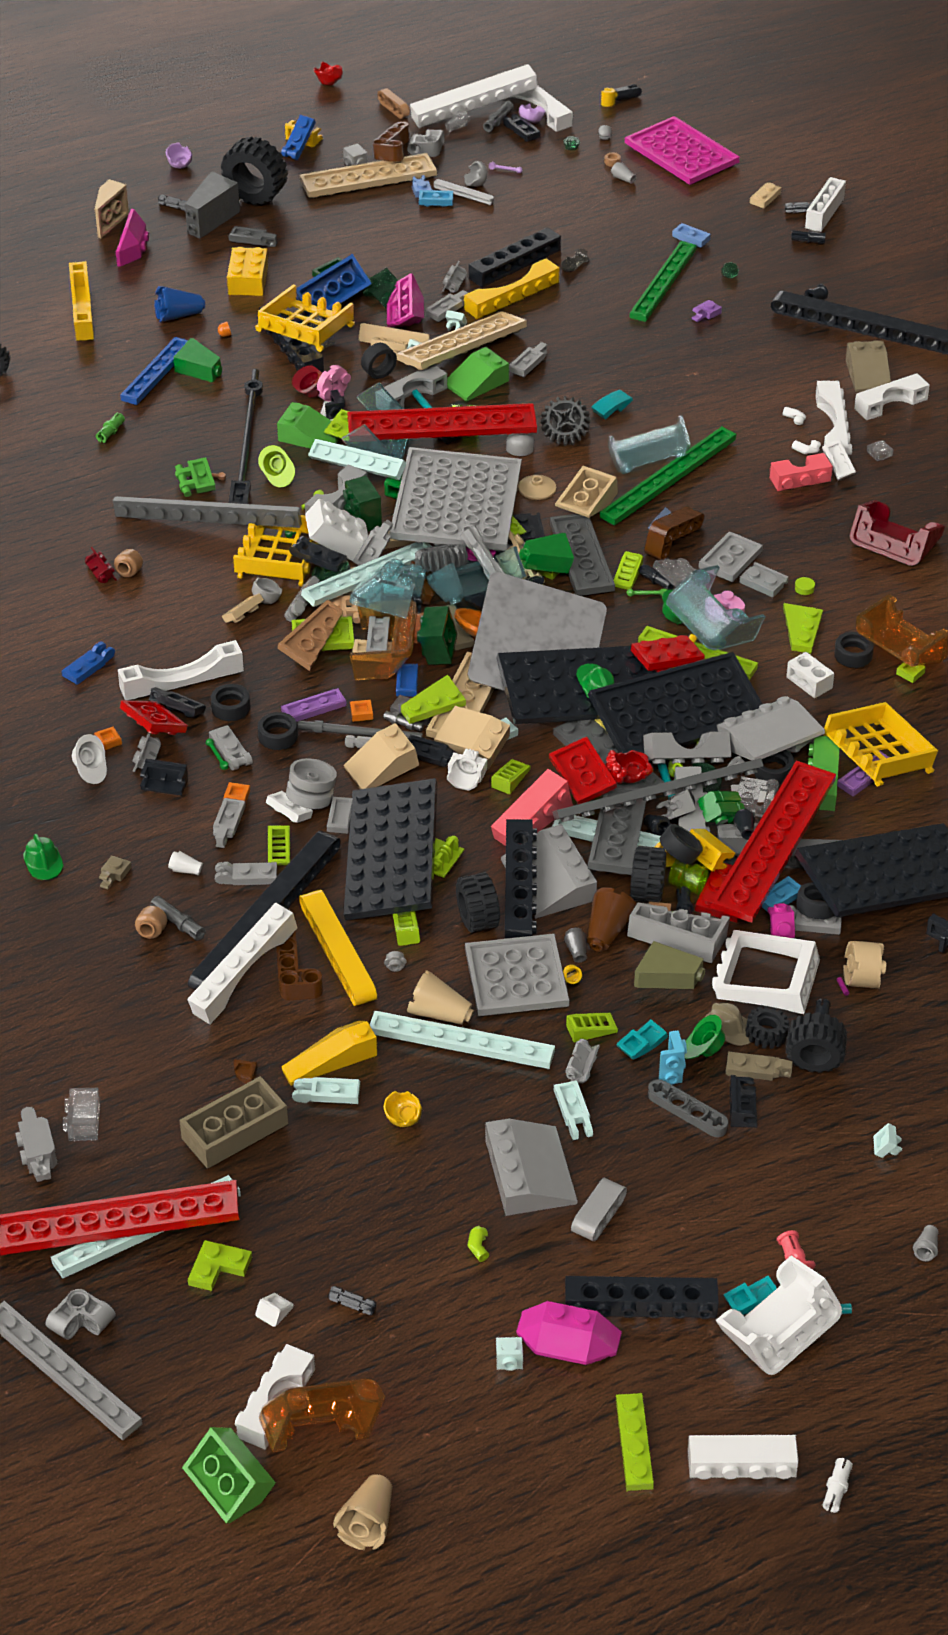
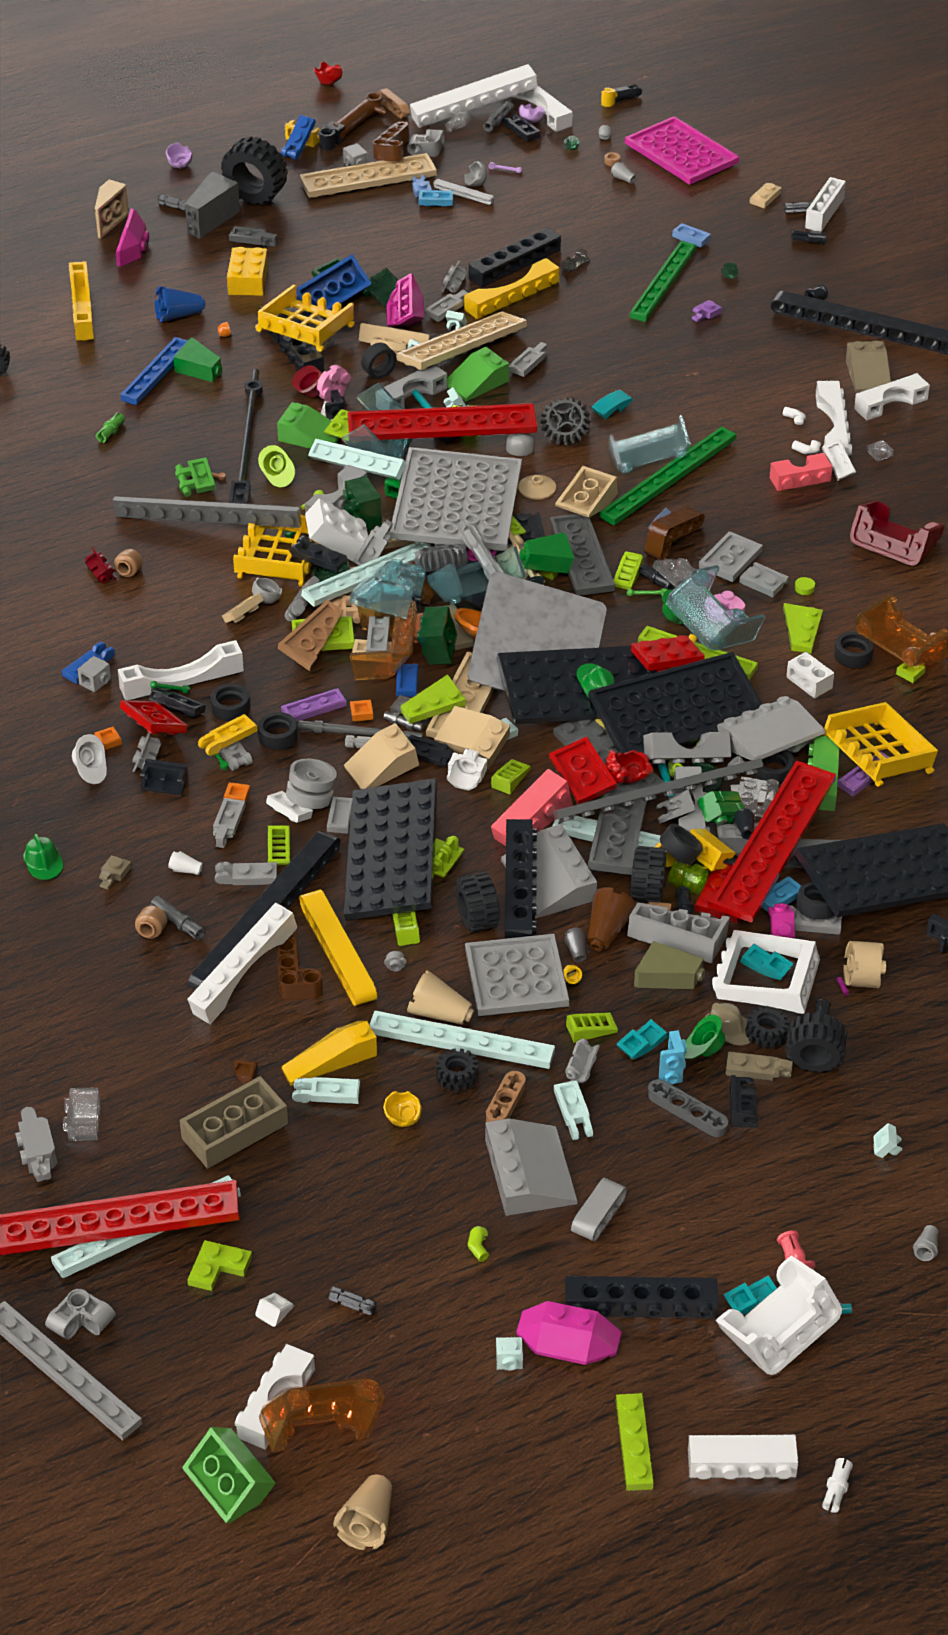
black cone [643,814,671,836] -> none
none -> light grey brick [77,656,111,692]
none -> green hinge [150,681,190,693]
none -> yellow hinge [198,714,258,756]
none -> reddish brown piece [319,92,388,150]
none -> black tyre [436,1048,479,1092]
none -> light aqua tile [443,387,466,407]
none -> medium nougat beam [486,1071,525,1122]
none -> teal slope [740,943,793,980]

